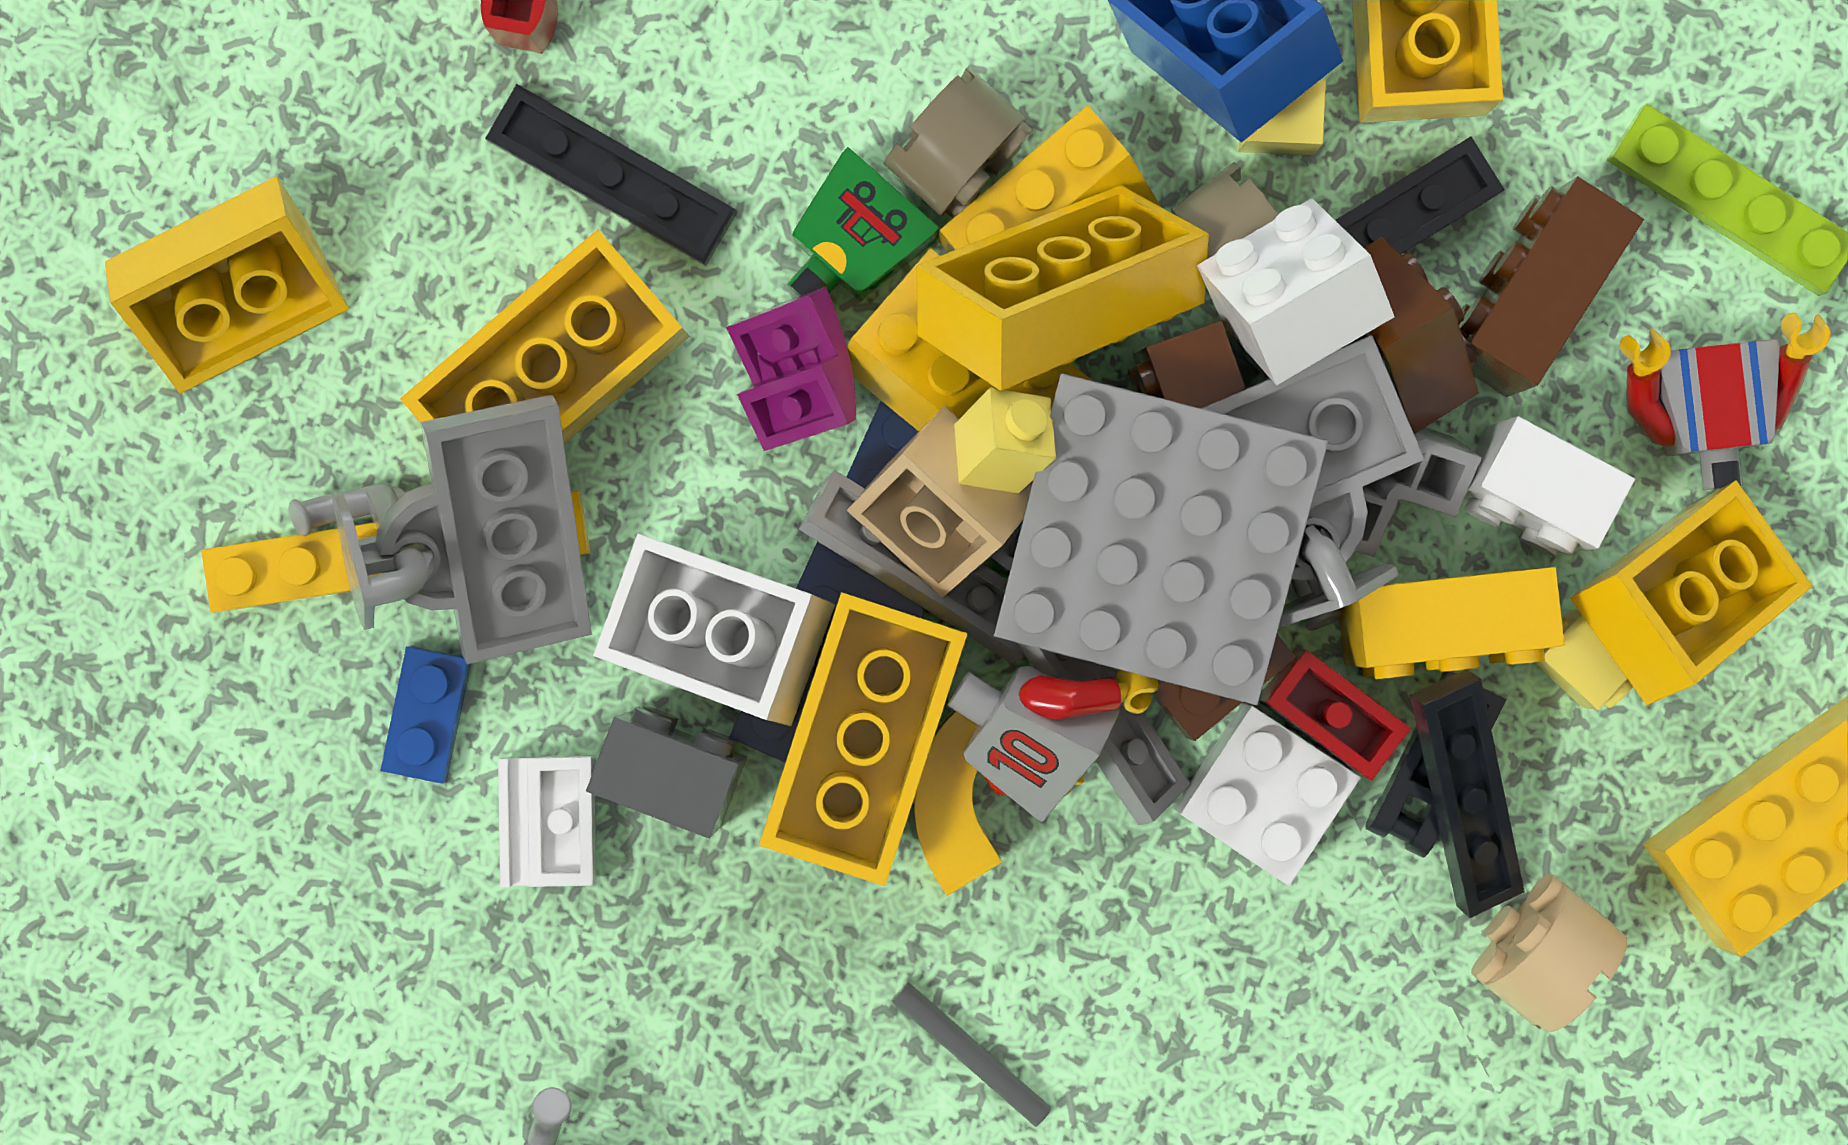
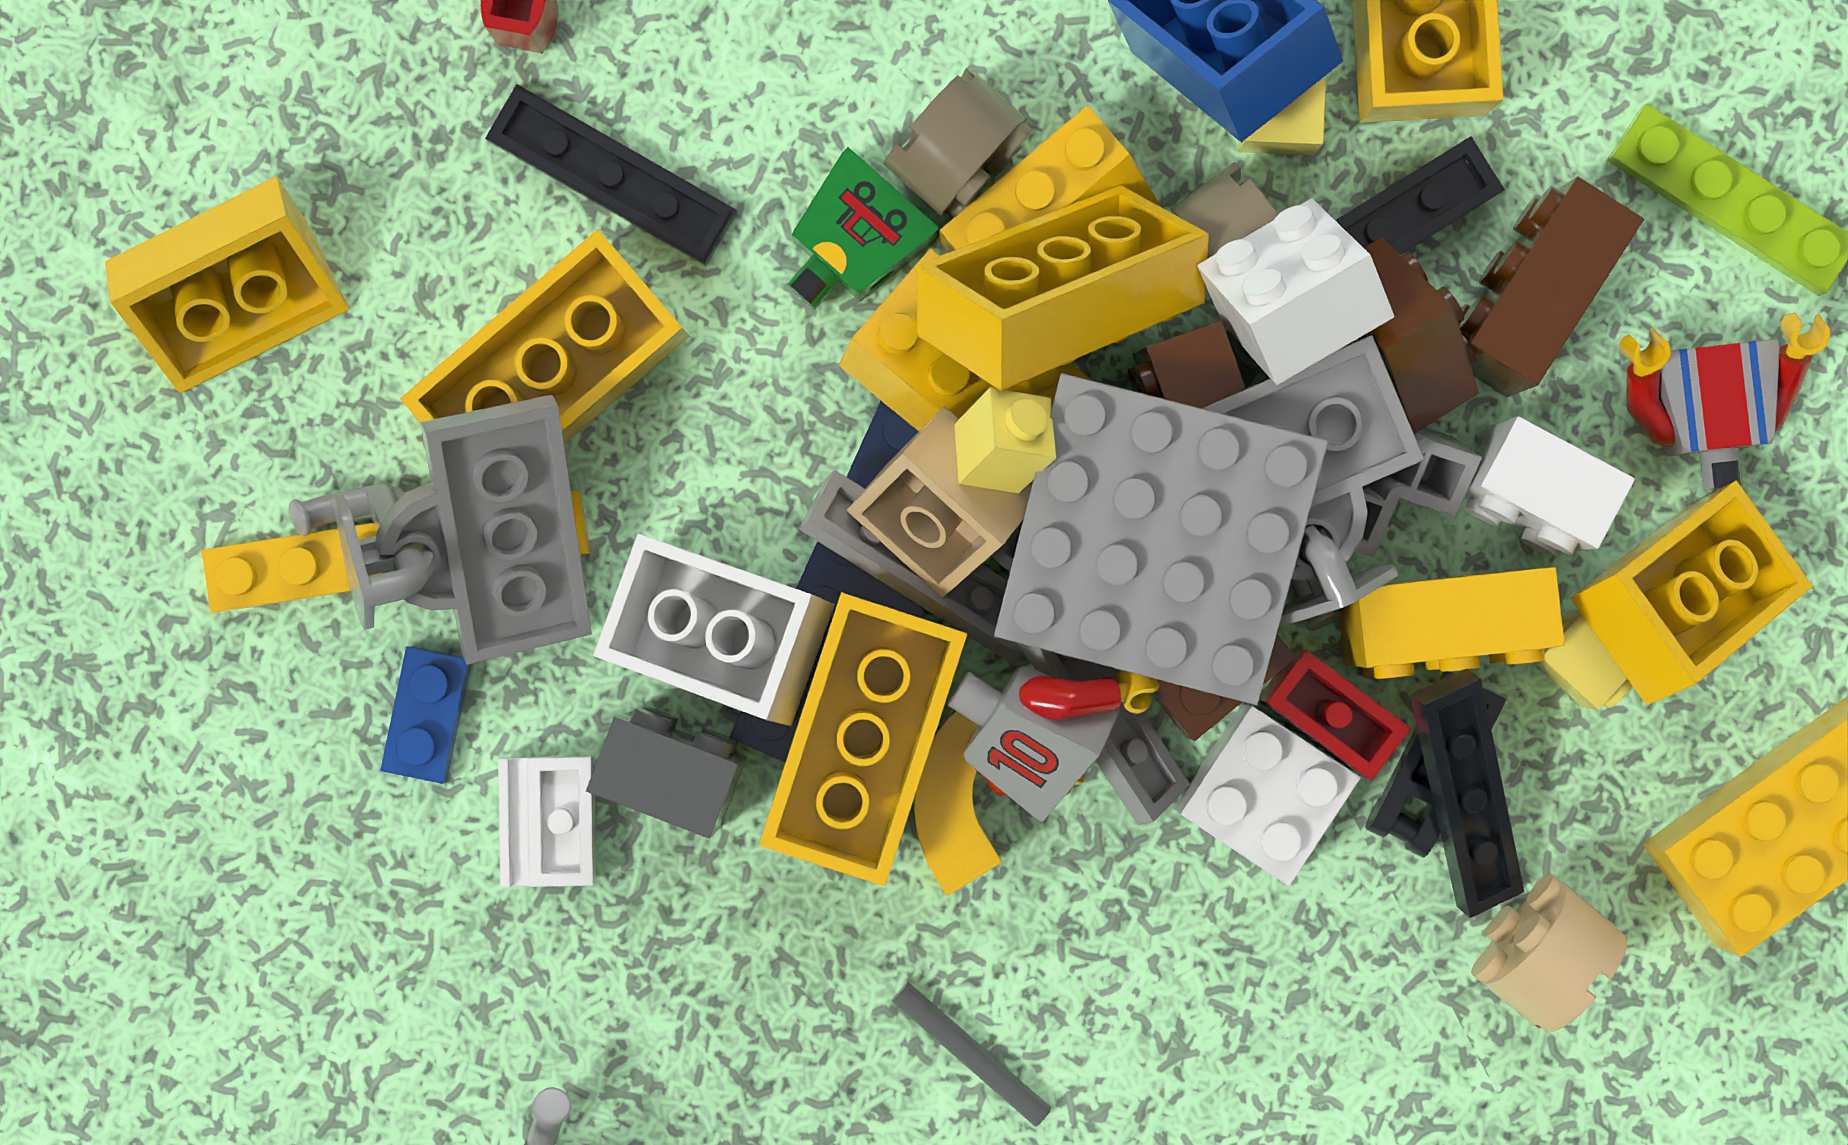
magenta slope [726,286,856,451] -> none

